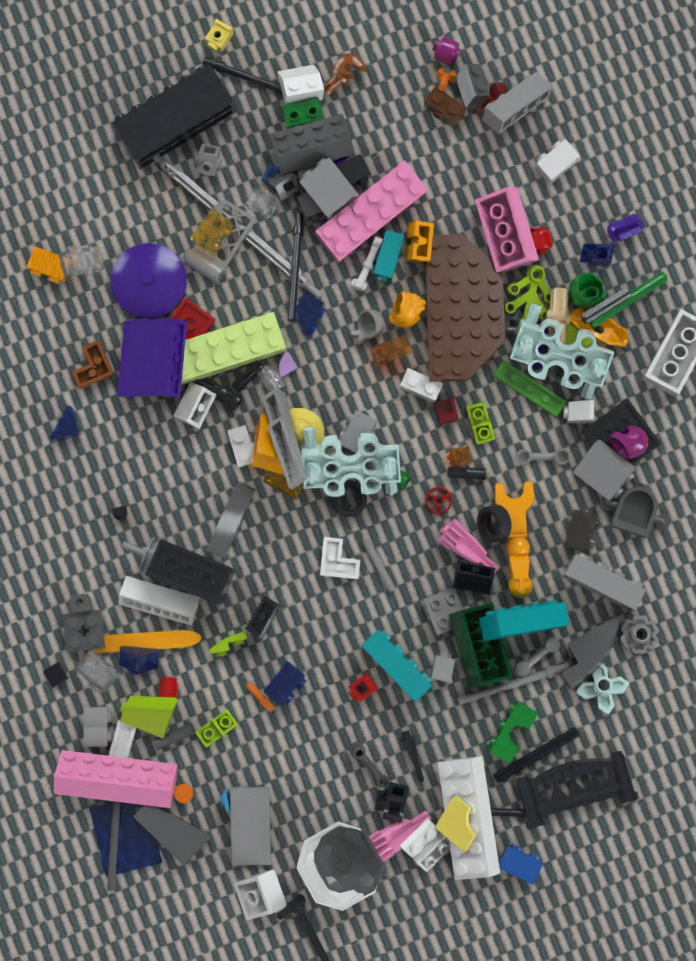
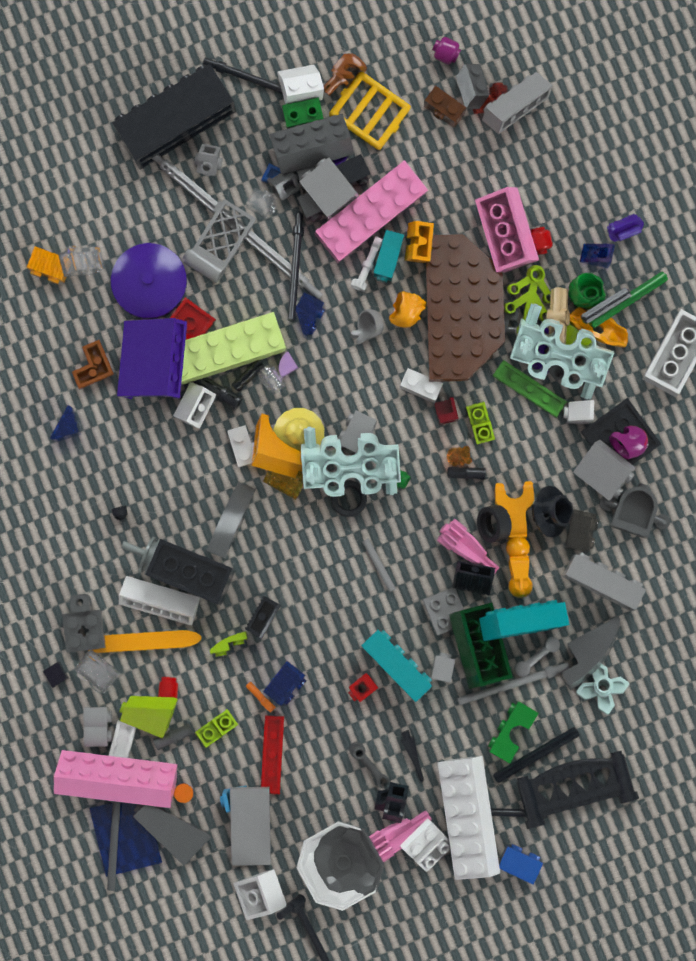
clear blue slope [119,646,159,675] -> none
clear yellow brick [190,208,233,254] -> none
light yellow brick [205,19,234,52] -> none
light grey slope [261,388,307,490] -> none
white plate [320,537,360,579] -> none
clear orange brick [370,334,413,370] -> none
red piece [426,487,452,514] -> none
light yellow tile [435,795,476,852] -> none
orange bar [436,68,456,91] -> none
light grey bar [516,449,570,465] -> none
white brick [535,139,580,184] -> none
light grey plant [620,615,659,654] -> none
none -> red tile [261,715,285,794]
none -> yellow bar [329,71,411,150]
none -> black helmet [532,486,573,538]

